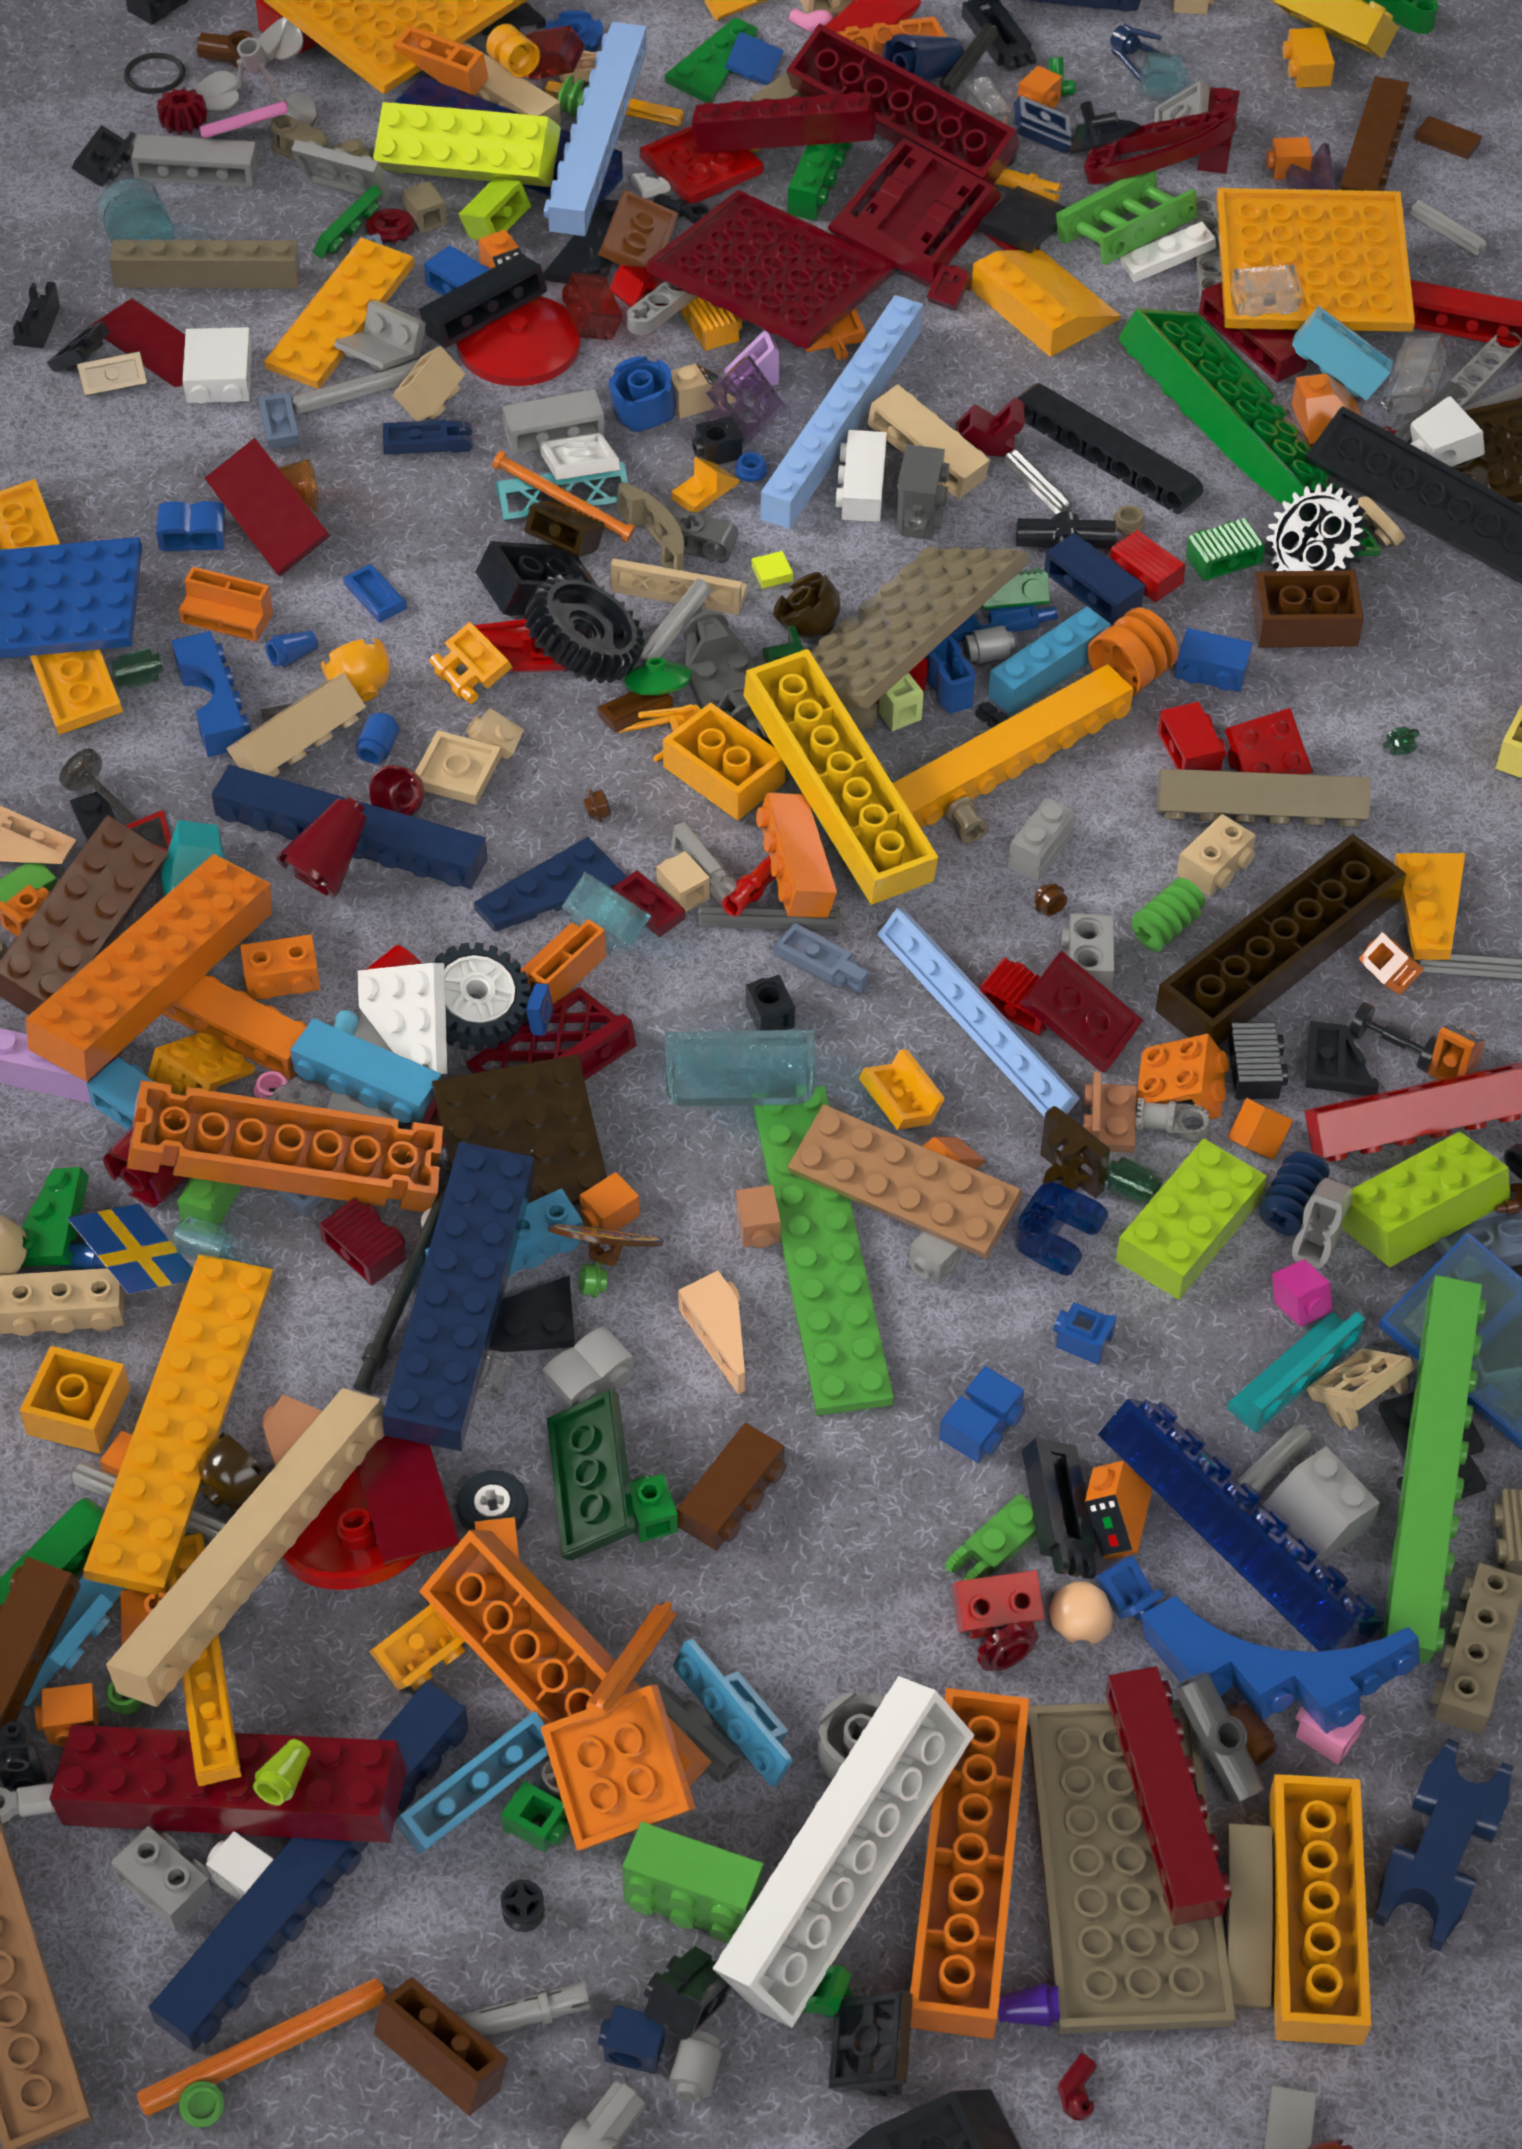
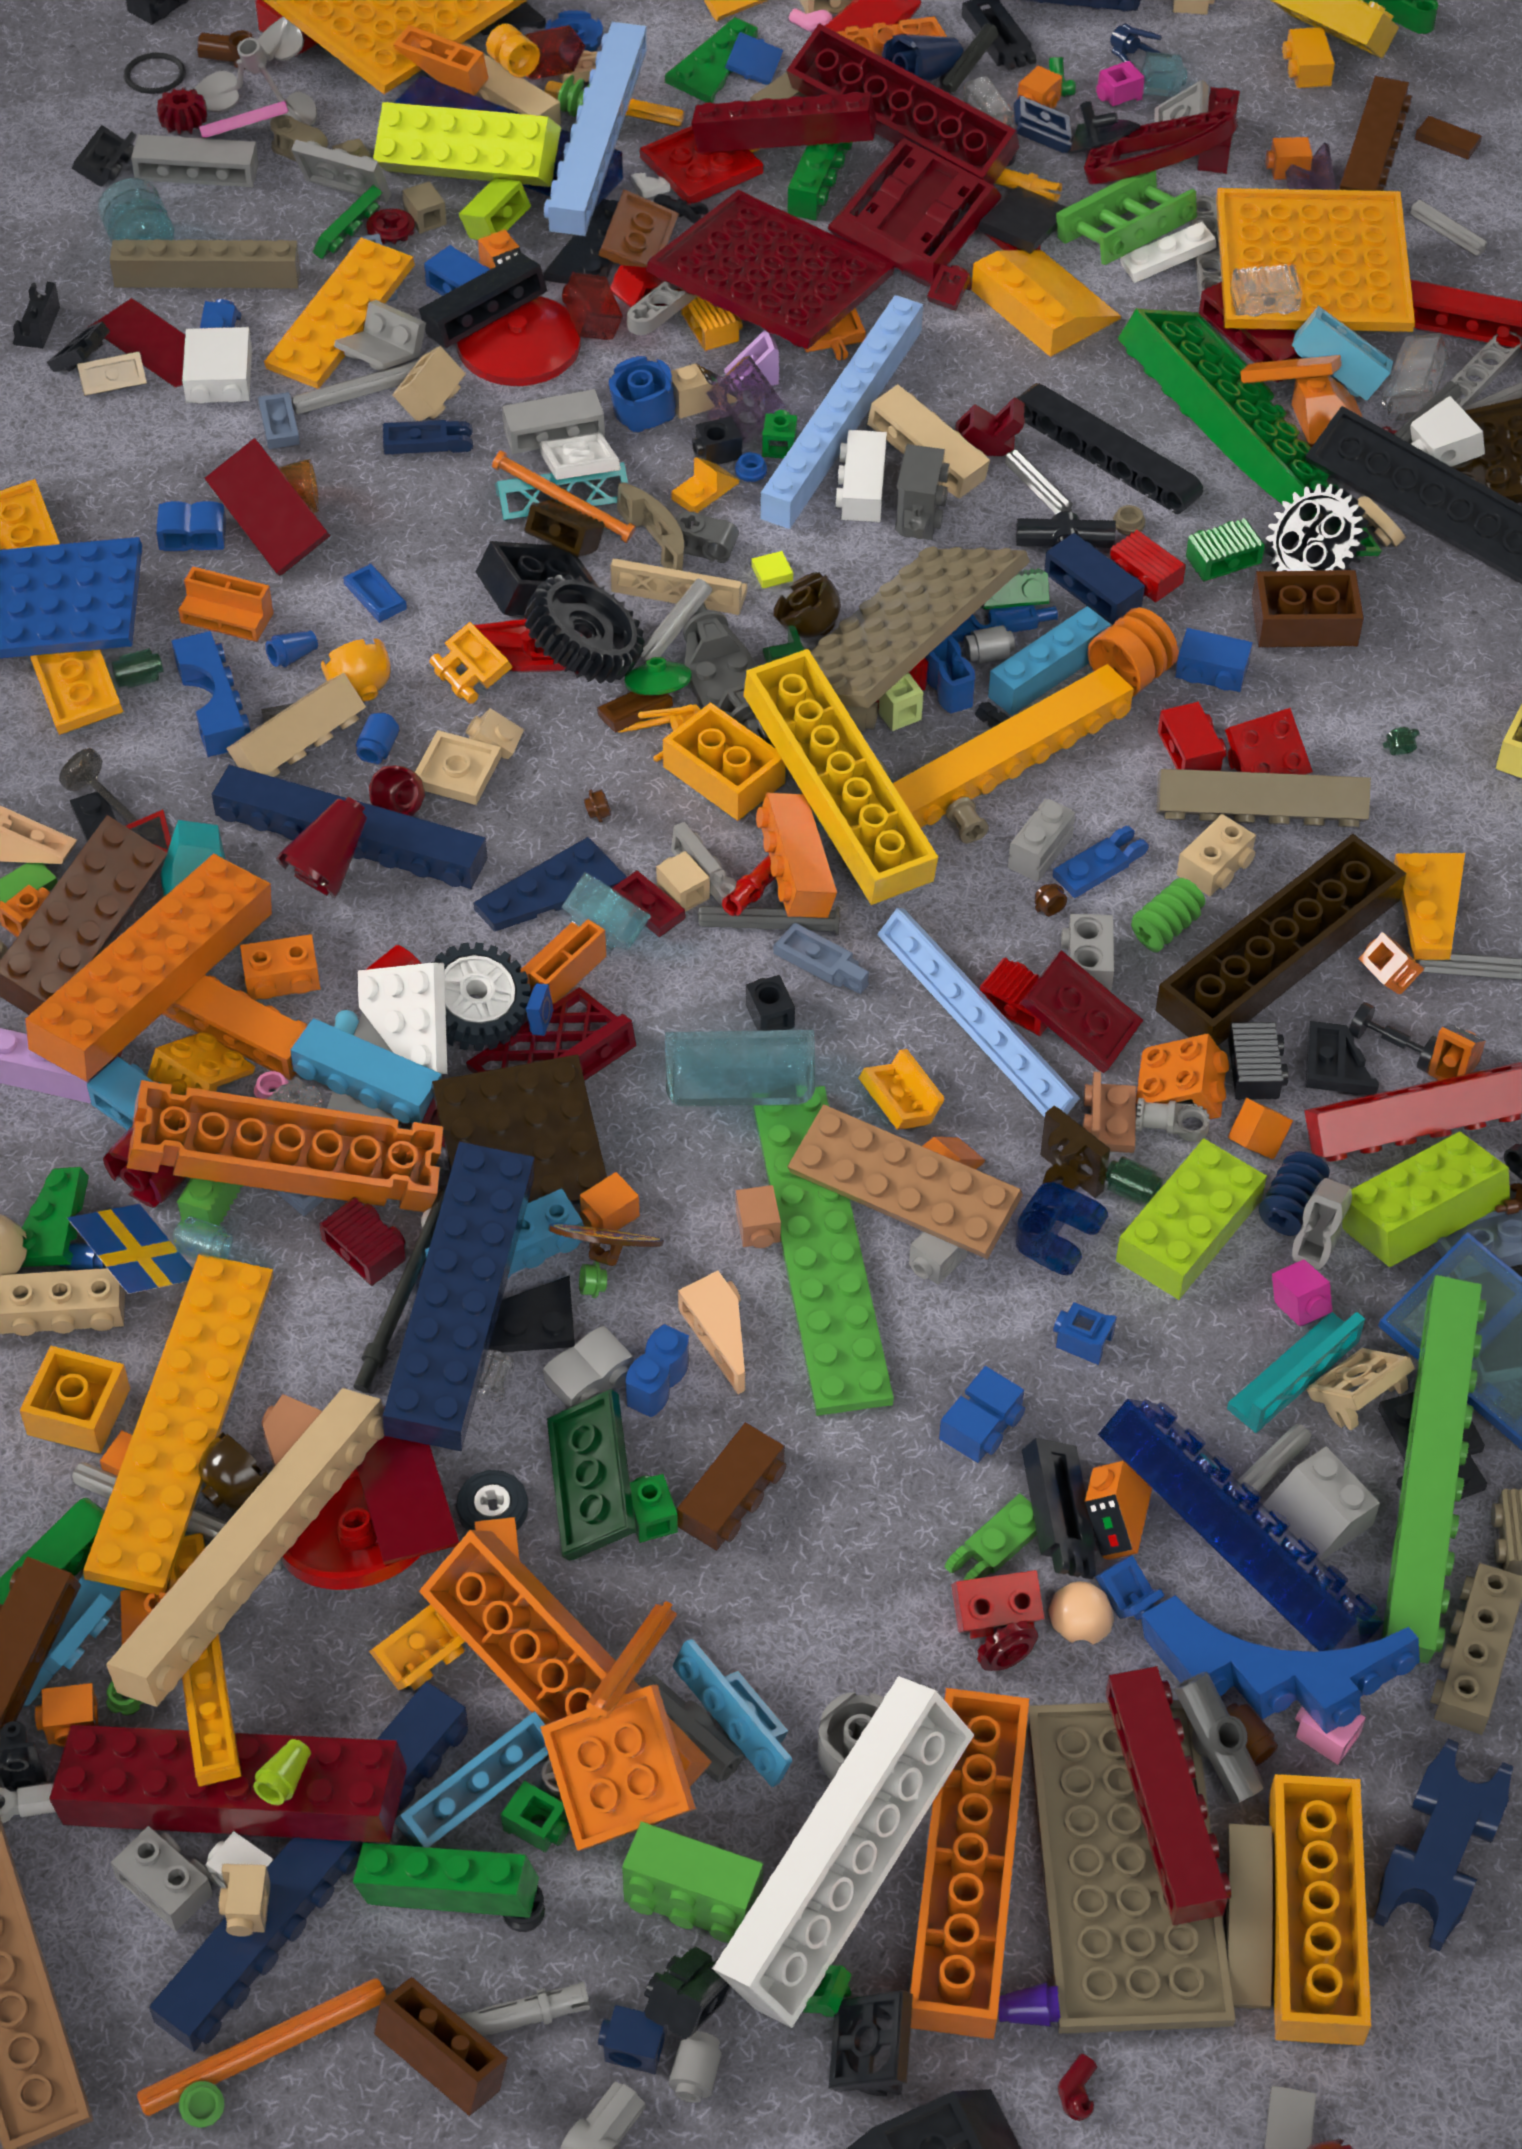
none -> blue bracket [200,299,242,329]
none -> tan brick [219,1864,271,1936]
none -> green brick [353,1843,539,1918]
none -> blue brick [626,1324,689,1417]
none -> green brick [762,410,797,459]
none -> blue hinge [1052,825,1149,898]
none -> dark pink brick [1096,61,1145,106]
none -> orange tile [1240,355,1342,383]

